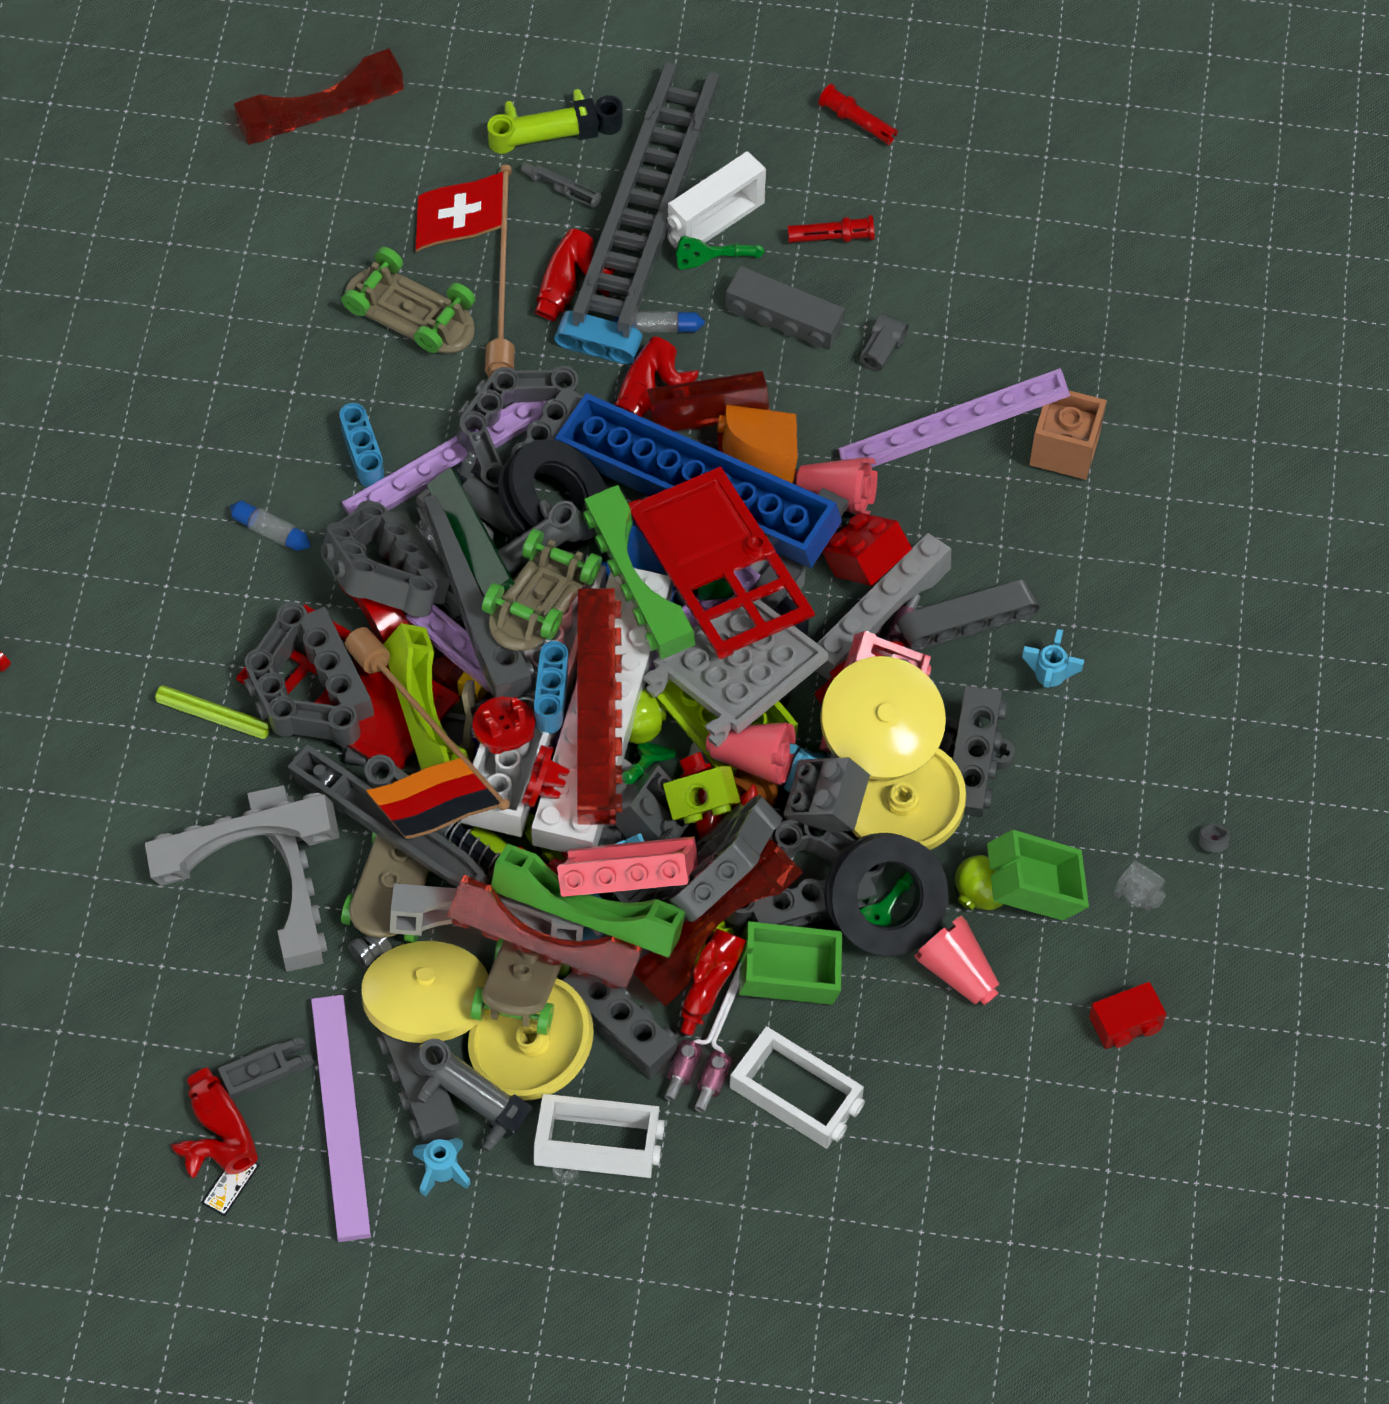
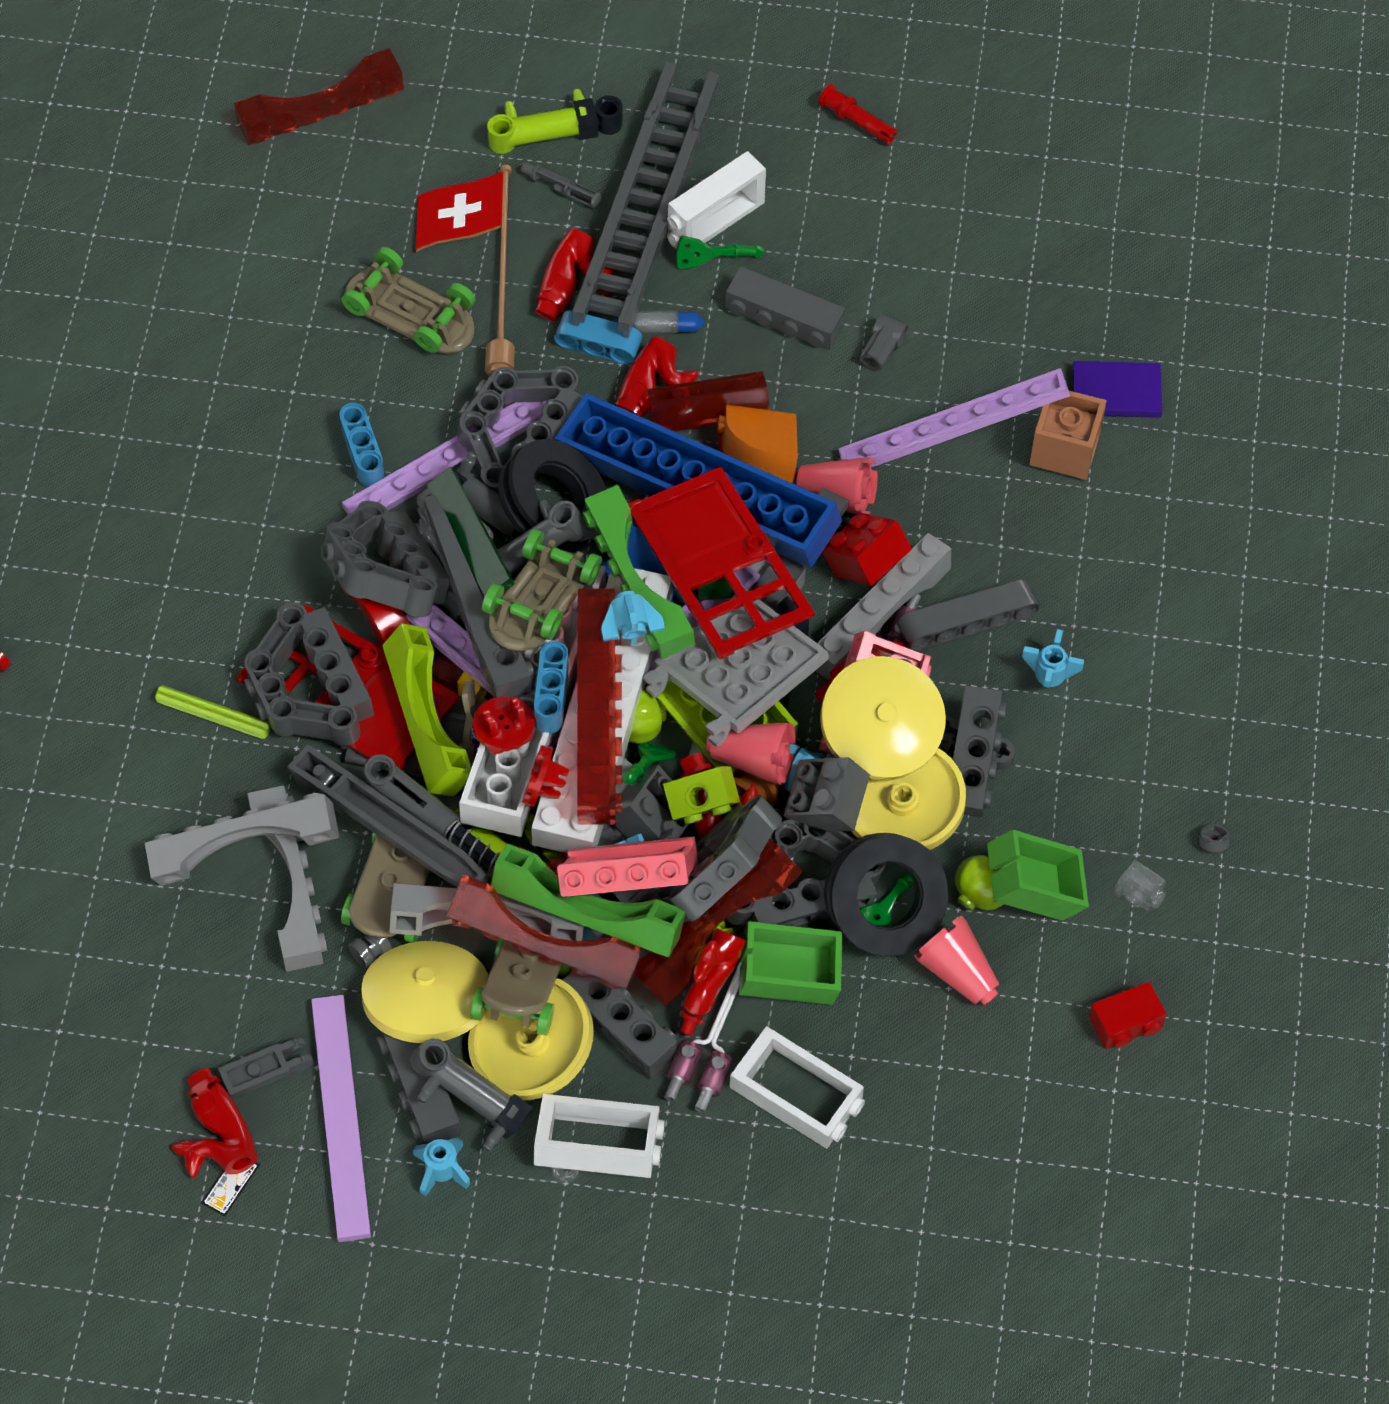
piece [230,500,311,551] -> none
flag [345,627,510,839] -> none
red pin [787,215,875,244] -> none
none -> medium azure brick [601,591,665,646]
none -> dark purple tile [1072,361,1162,418]

